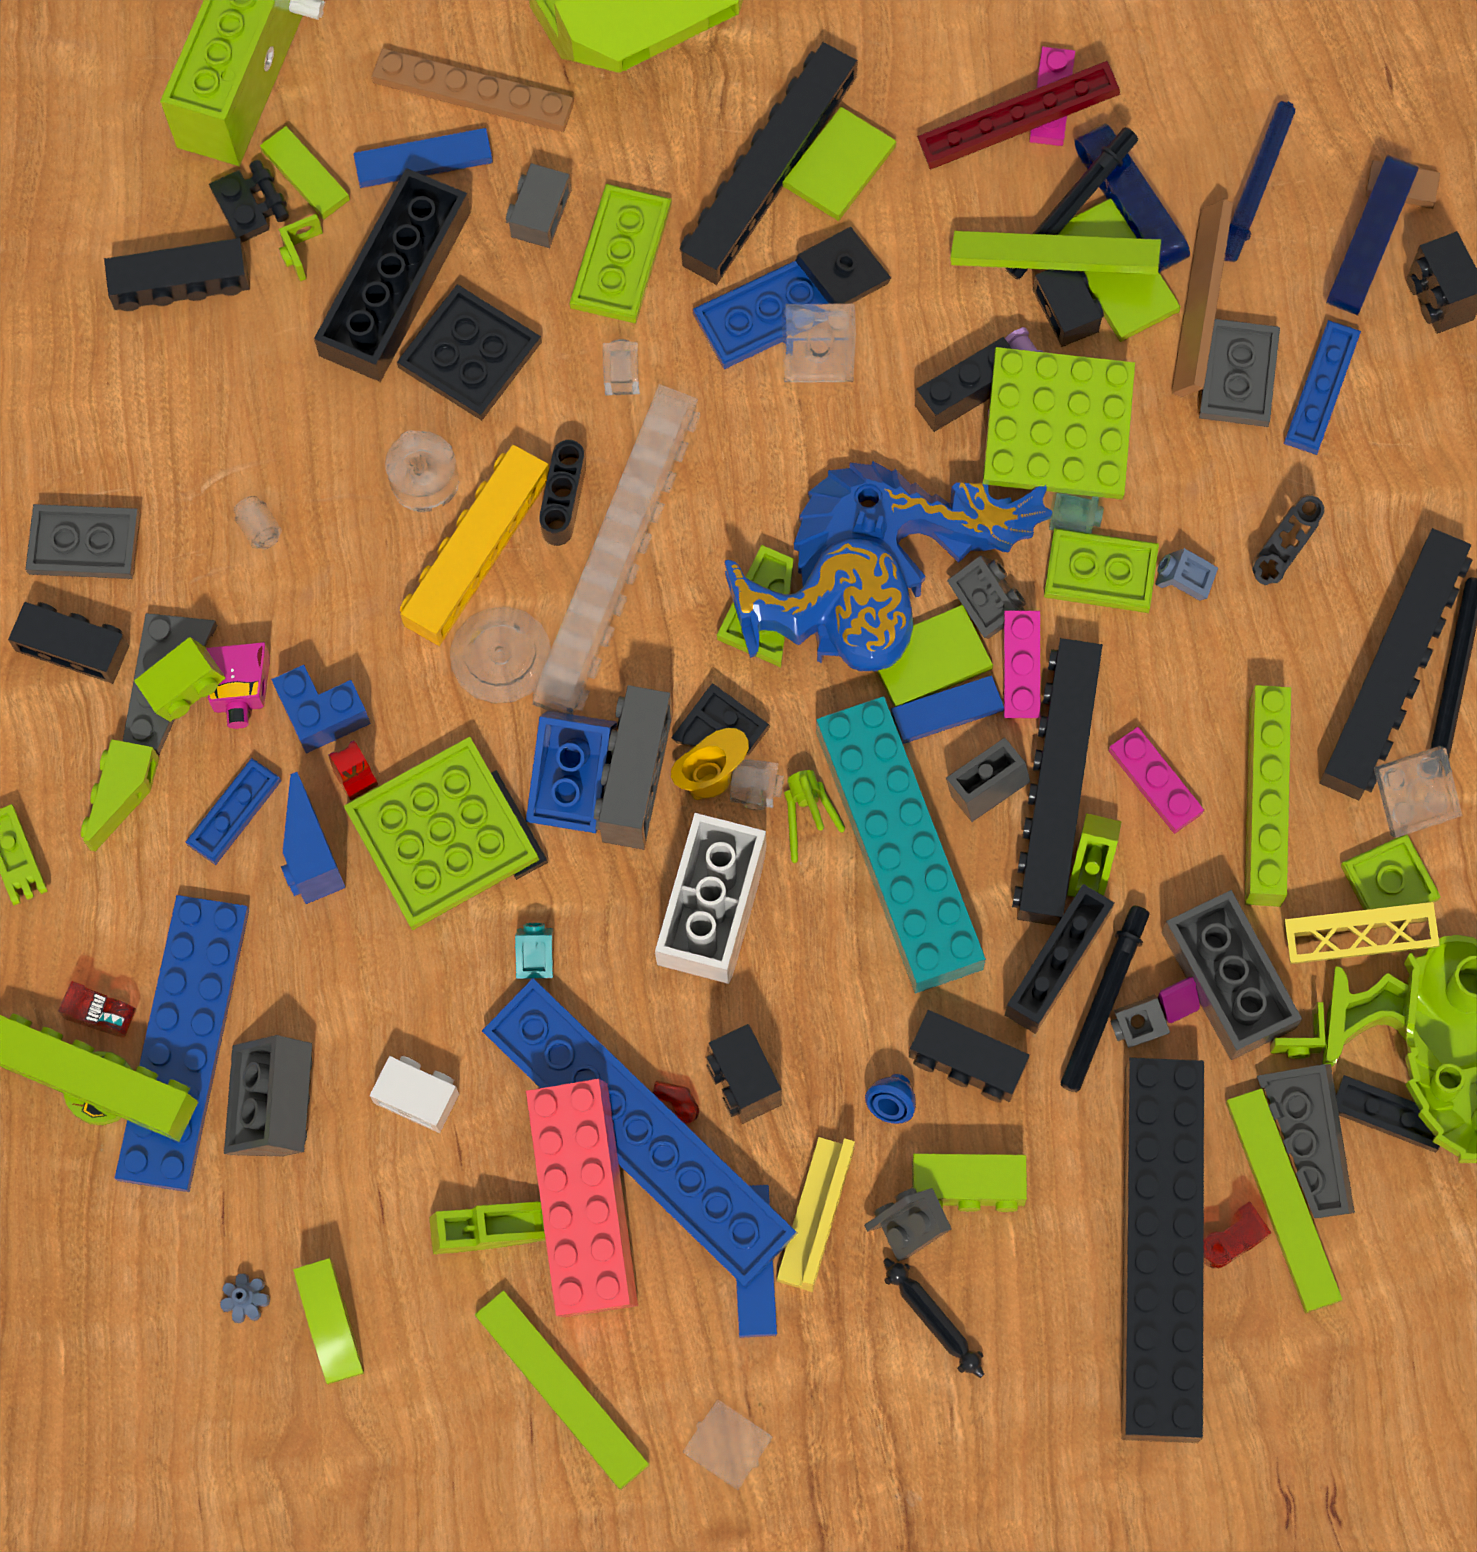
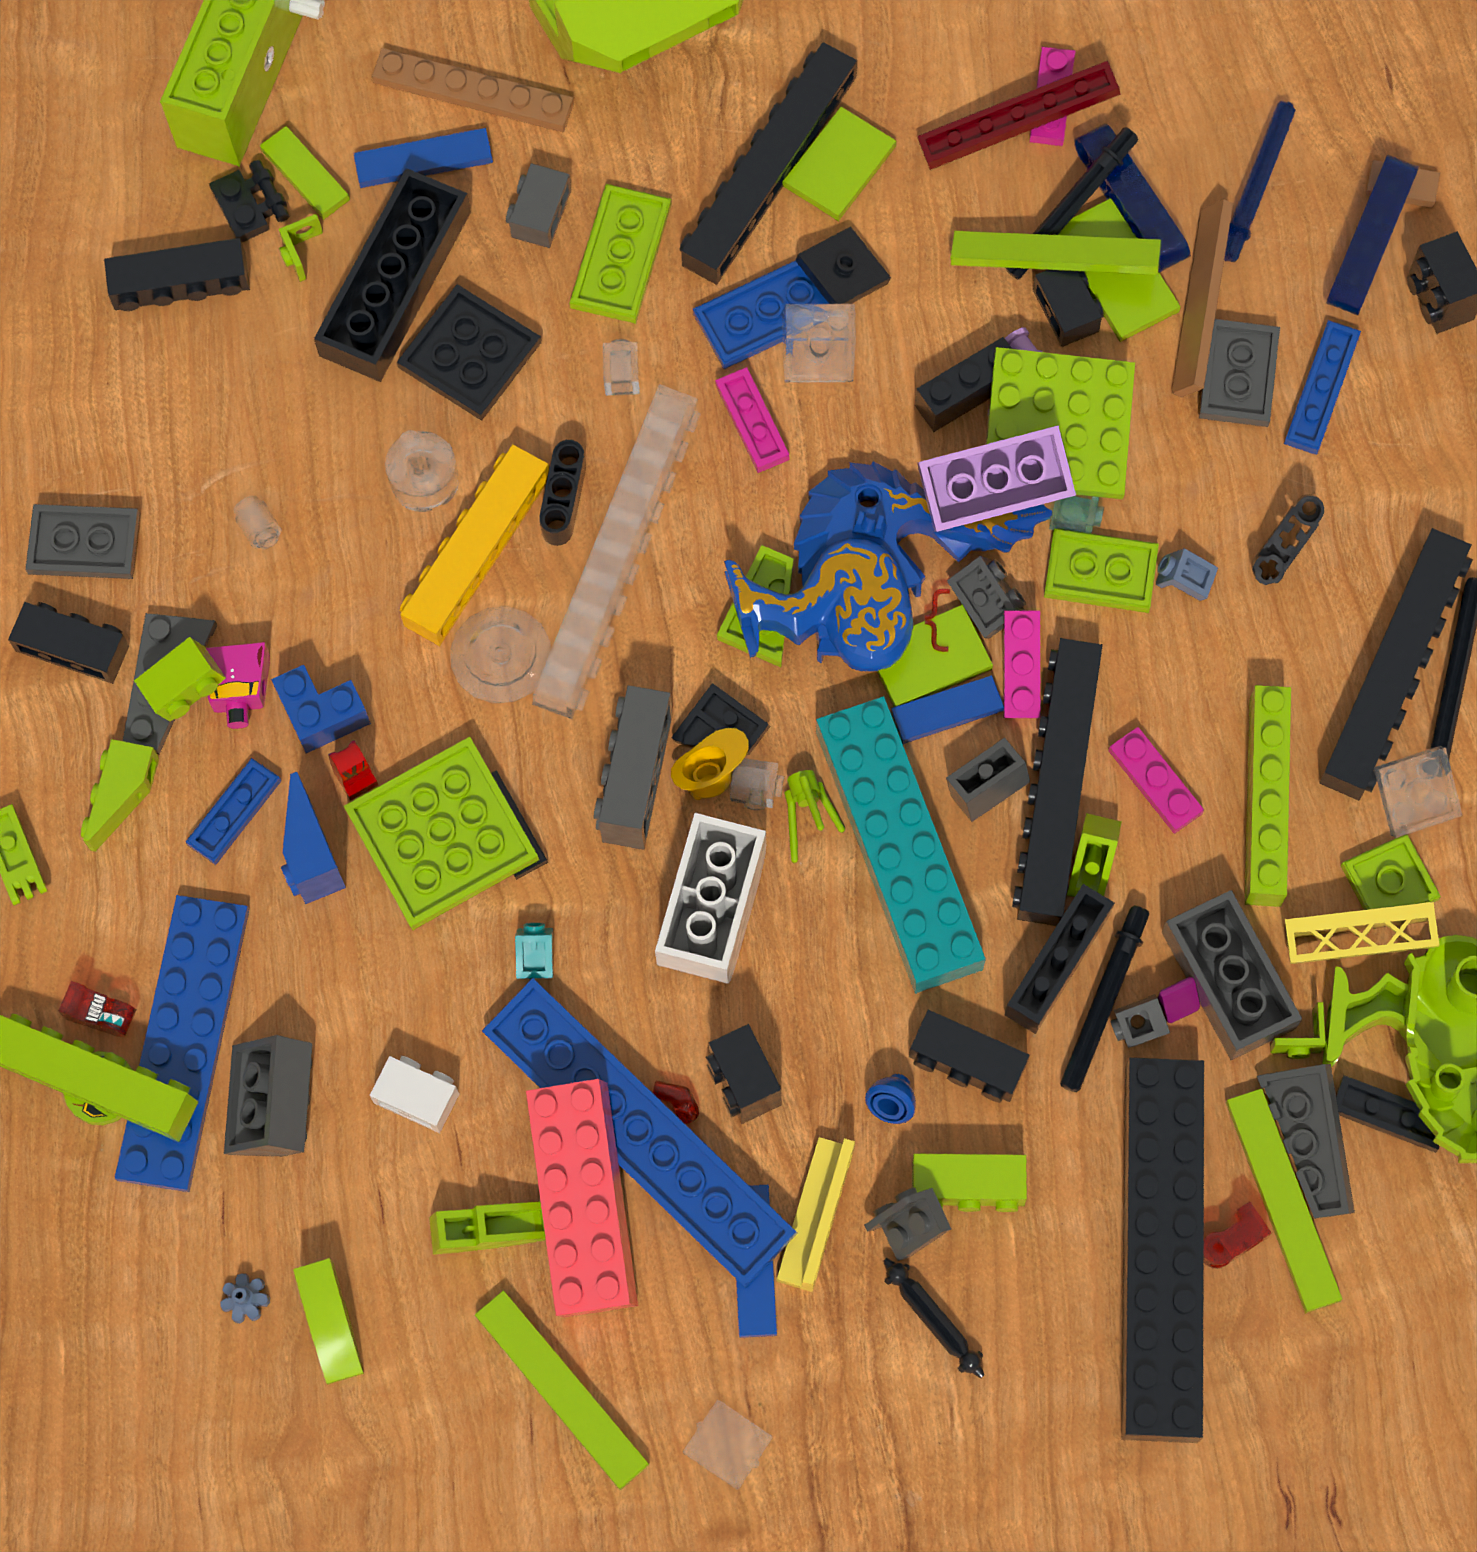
blue slope [526,711,617,833] -> none
none -> dark pink plate [715,367,790,473]
none -> lavender brick [917,426,1076,532]
none -> clear red piece [925,589,950,652]

